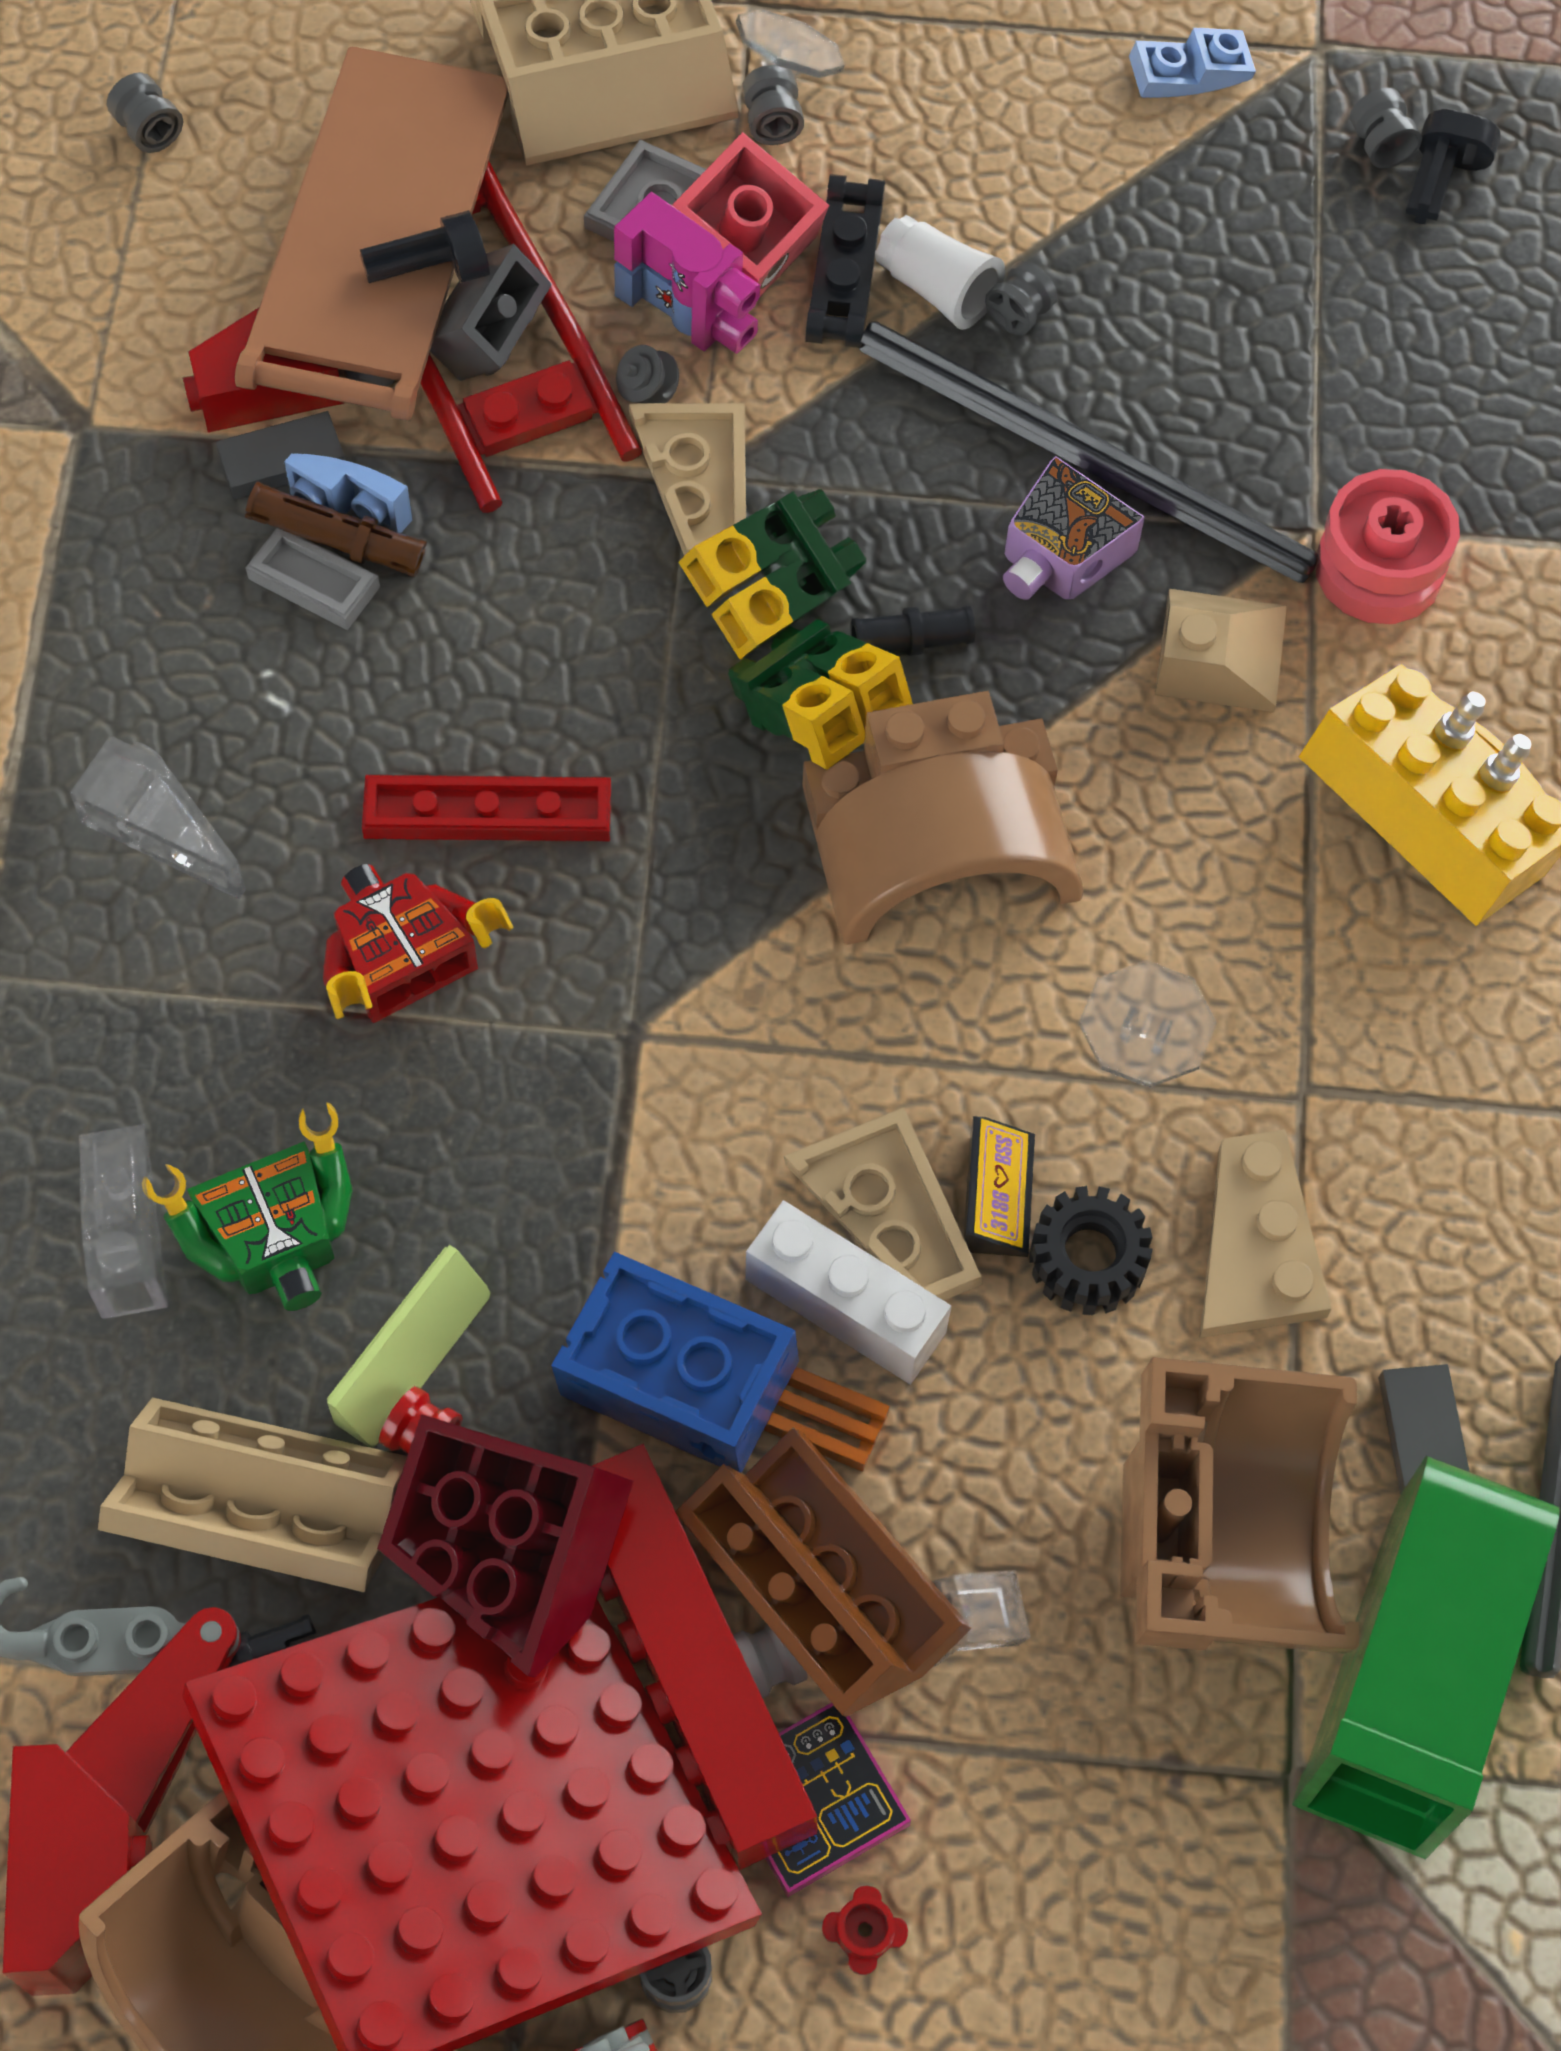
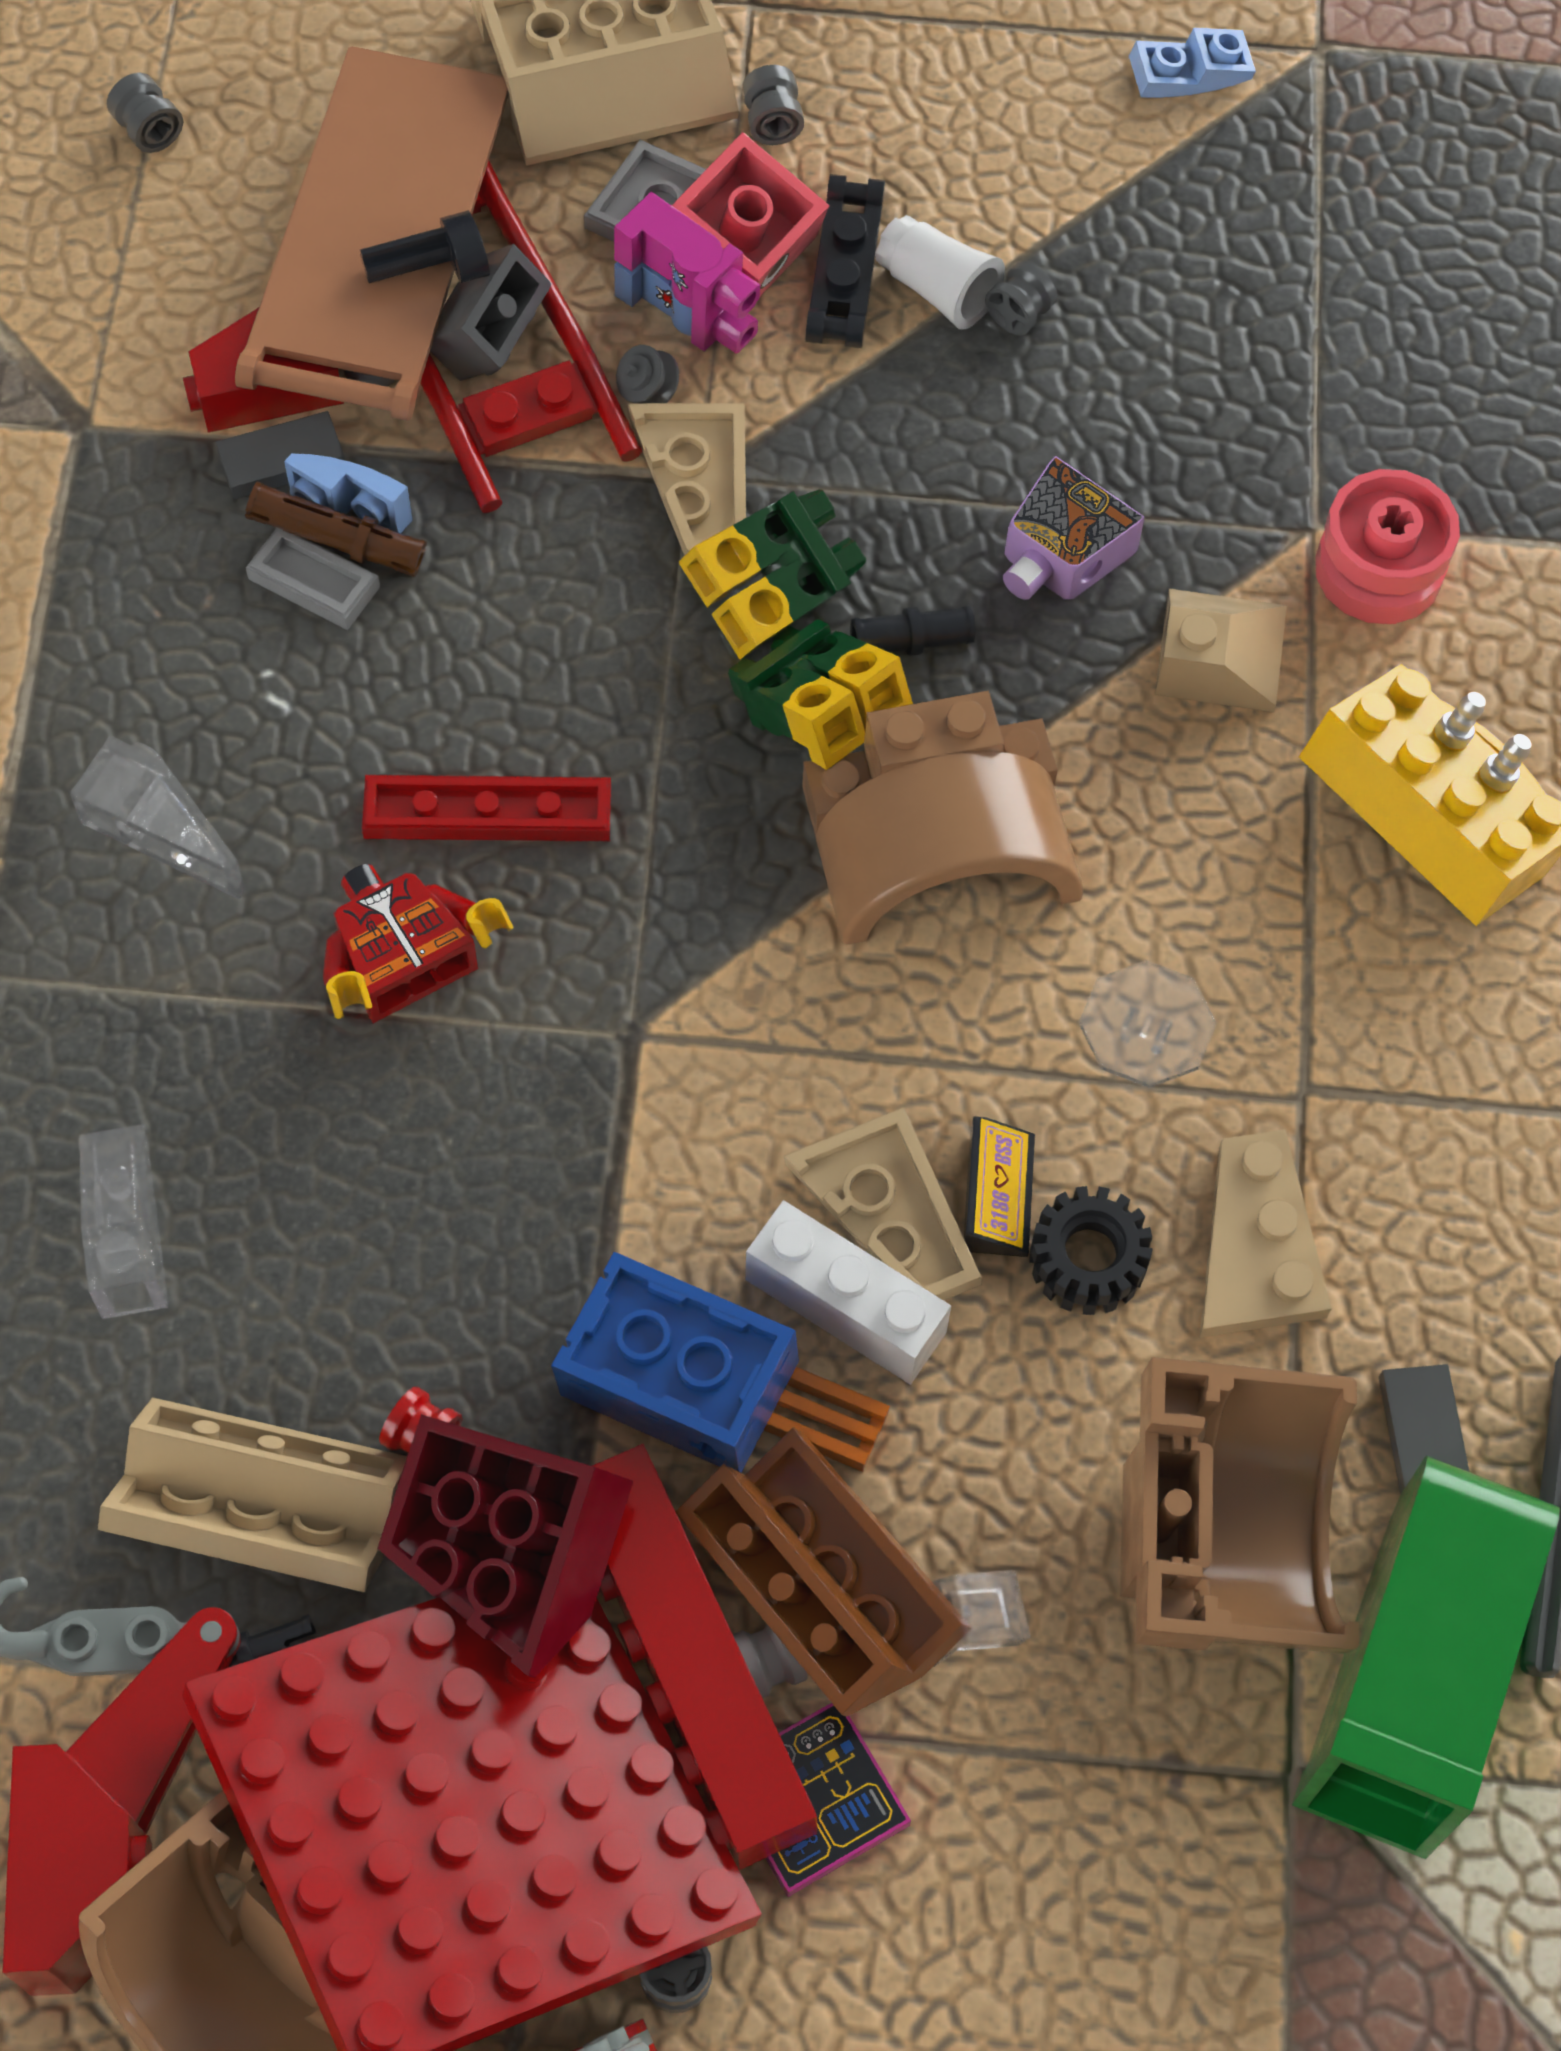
green torso [142,1102,353,1311] -> none
yellowish green slope [327,1245,490,1448] -> none
clear piece [736,9,845,78] -> none
red plate [822,1886,908,1975] -> none
black axle [859,321,1318,583] -> none
dark grey wheel [1349,88,1422,168] -> none
black piece [1406,109,1501,225] -> none

